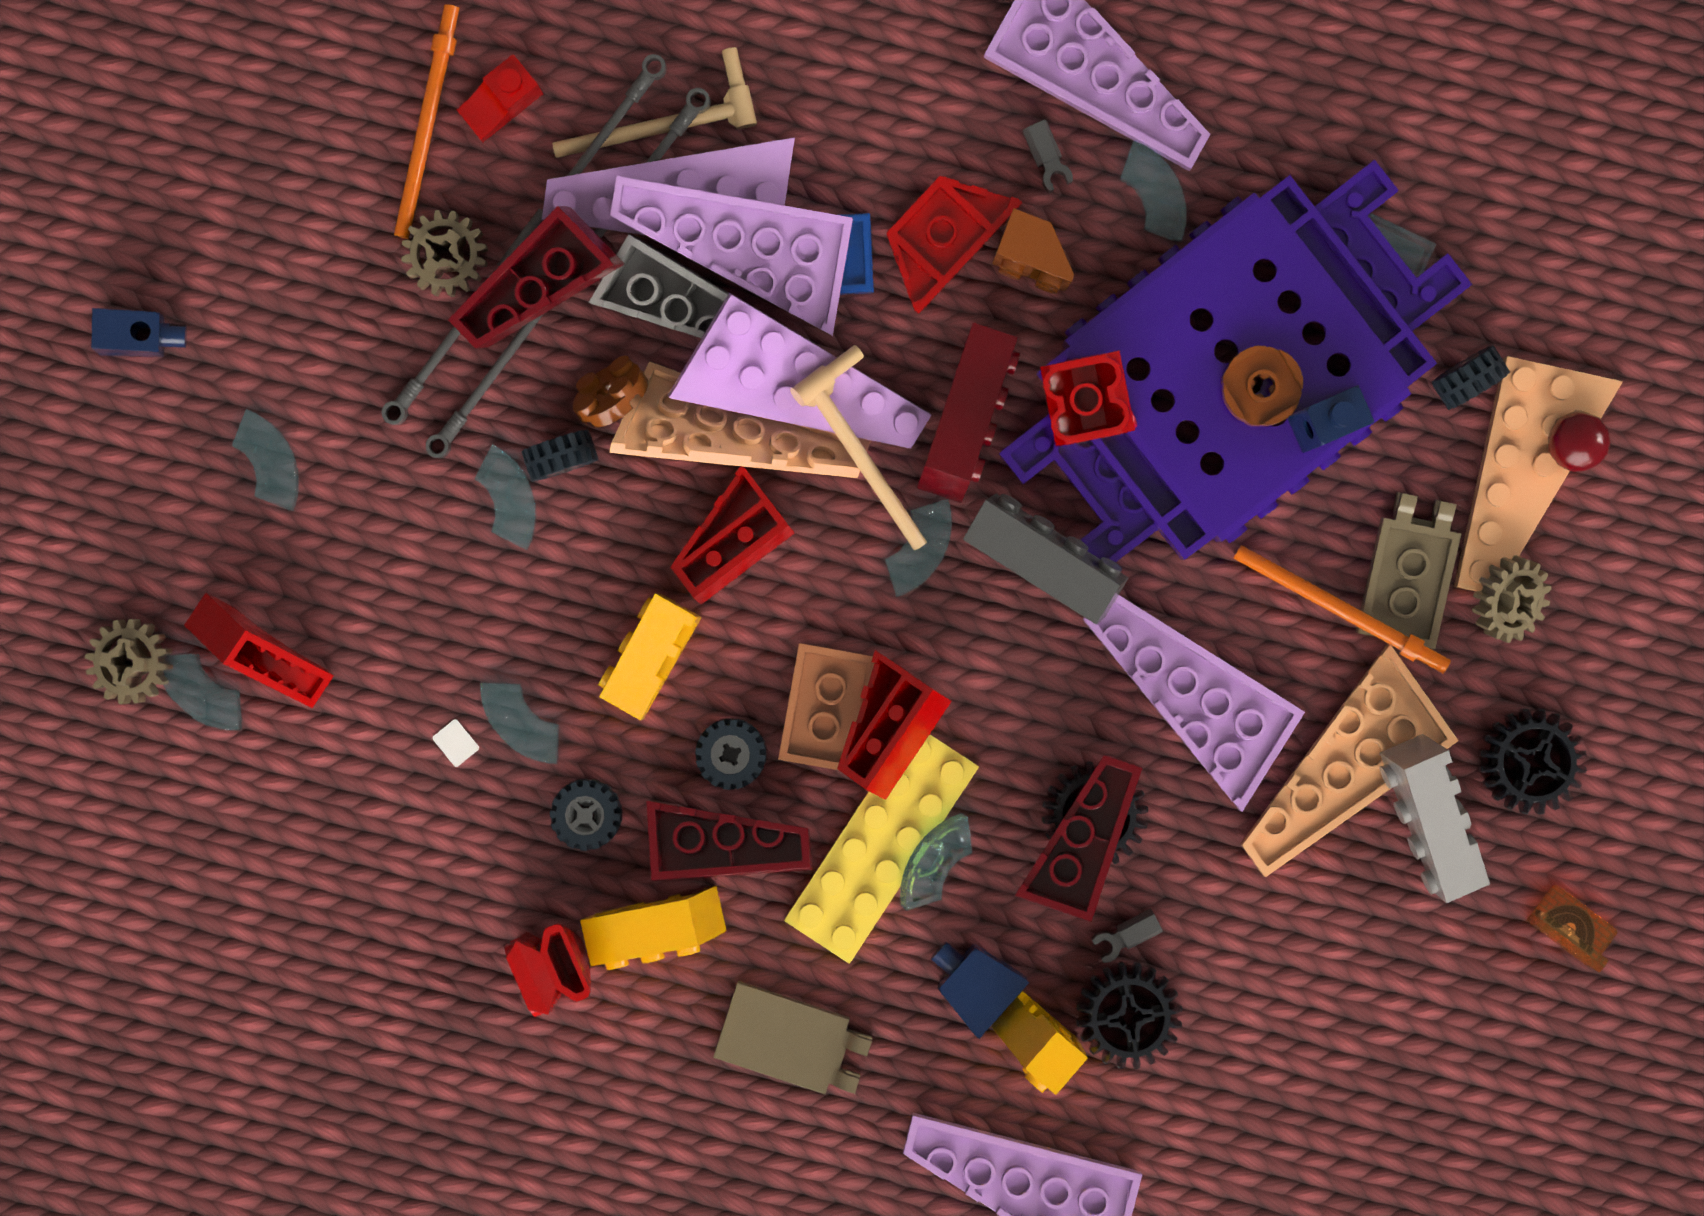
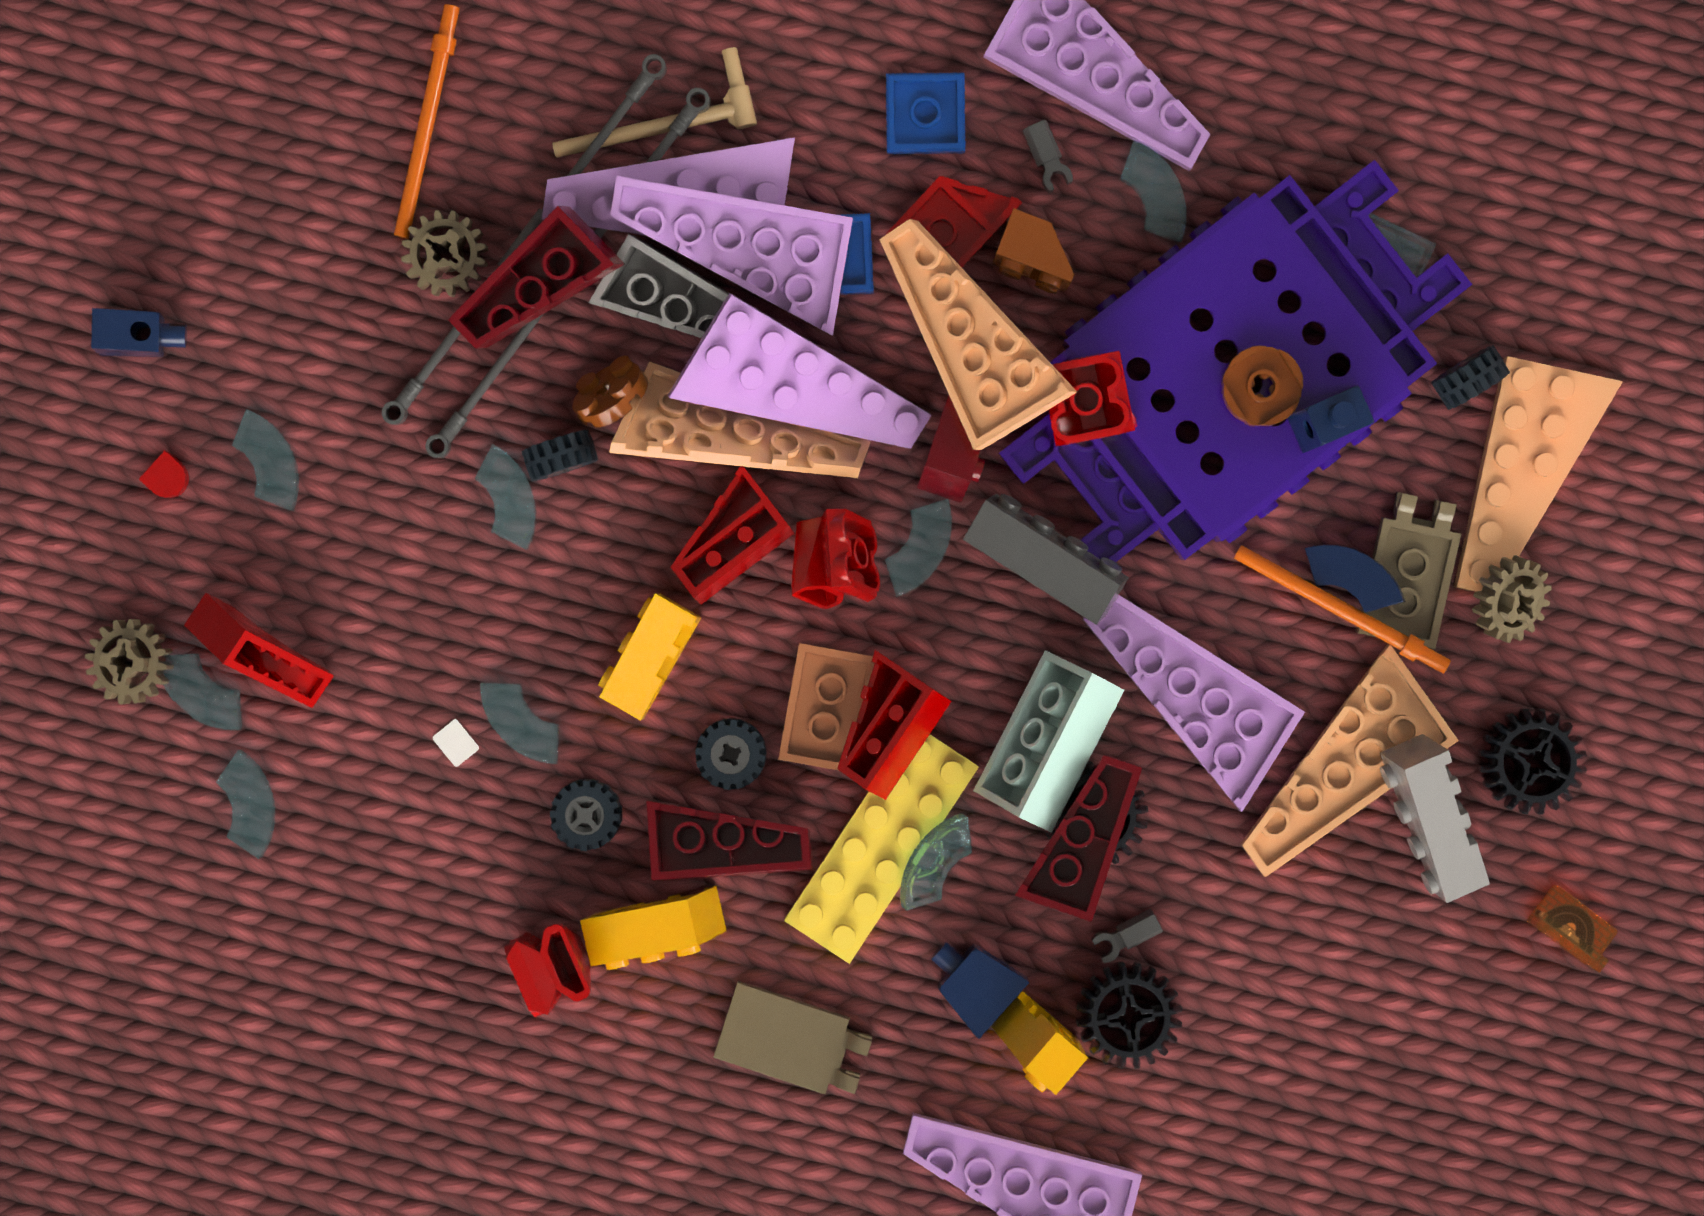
red arch [456,54,543,143] -> none
tan bar [790,345,927,550] -> none
dark red hair [1548,410,1611,472] -> none
none -> red tile [139,450,189,498]
none -> clear light blue tile [216,750,275,859]
none -> red piece [791,509,880,609]
none -> light nougat wing [879,219,1077,450]
none -> blue tile [886,73,965,154]
none -> light aqua brick [973,650,1124,833]
none -> dark blue tile [1305,545,1406,613]

